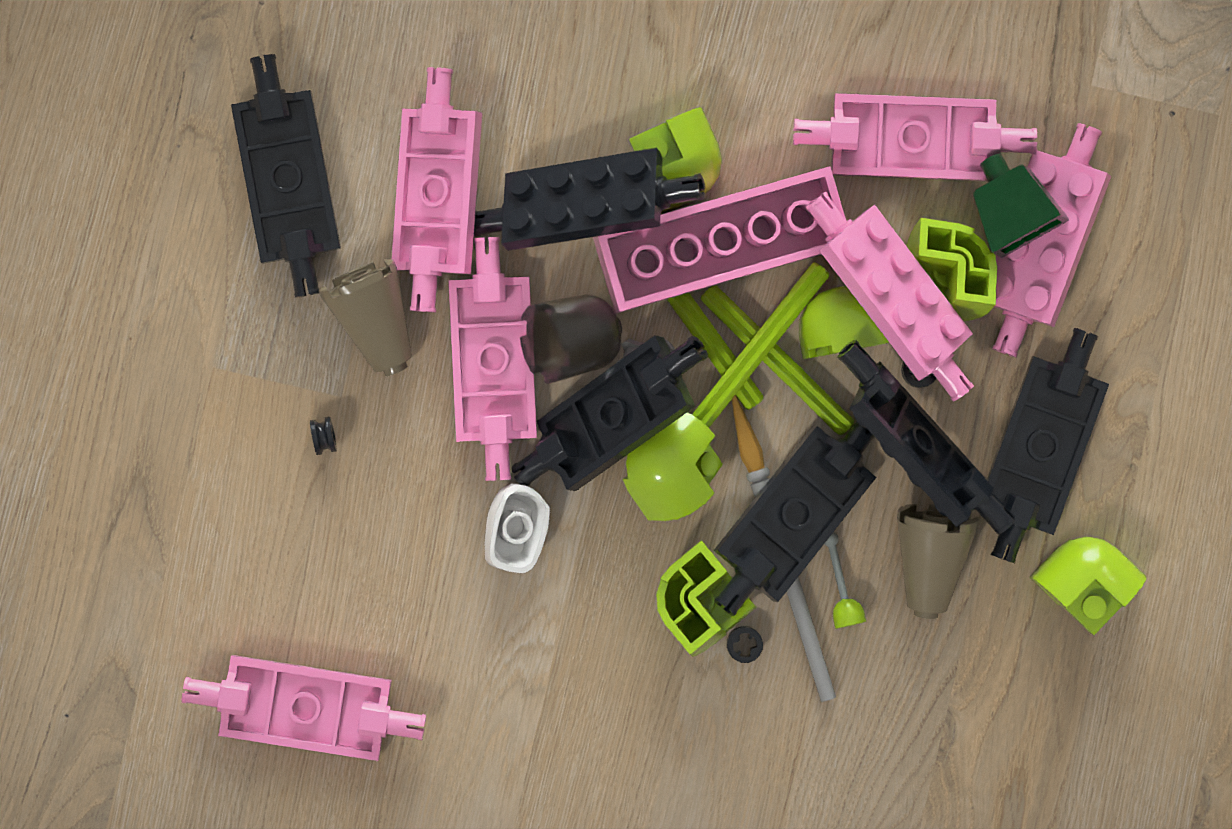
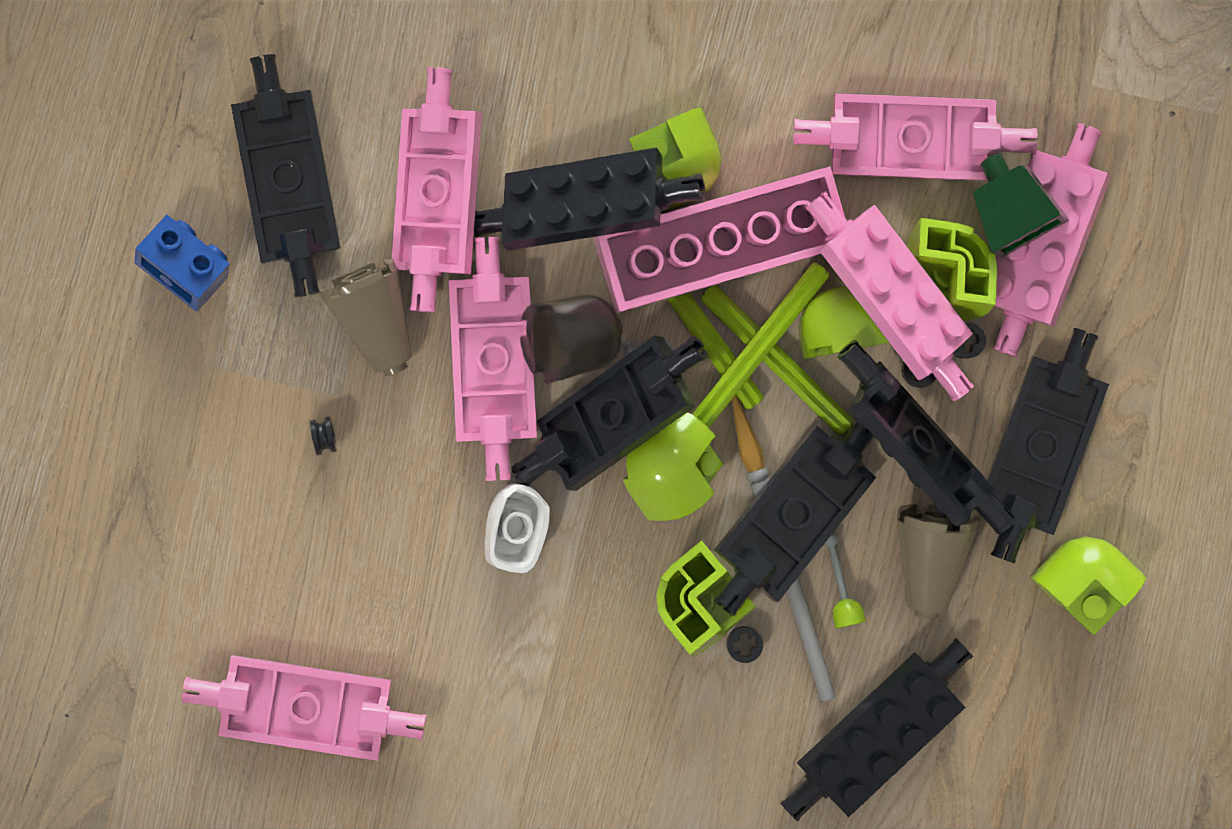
none -> blue brick [134,214,230,312]
none -> black plate [780,638,974,822]
none -> black bush [953,323,986,359]

